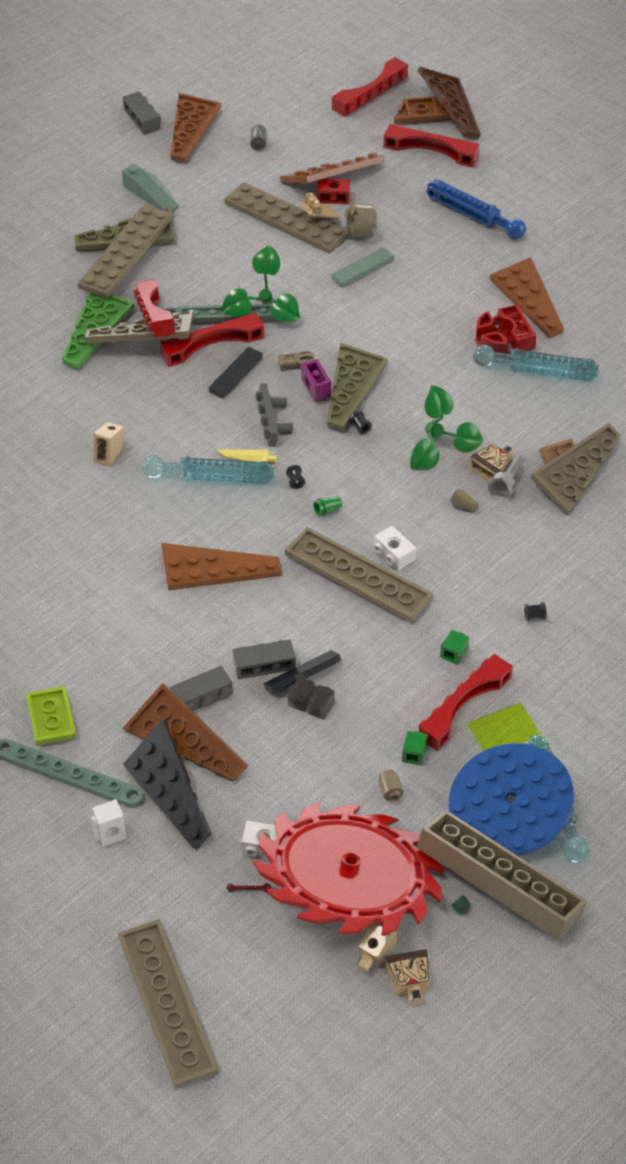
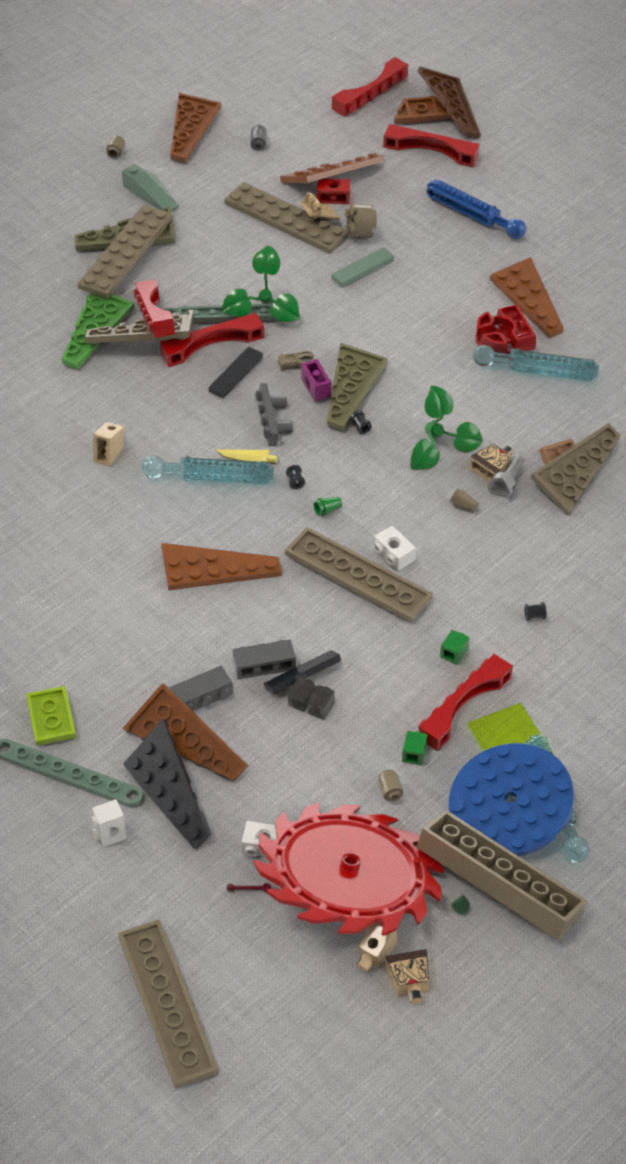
dark grey brick [123,91,161,135] -> none
none -> dark tan brick [106,135,126,159]

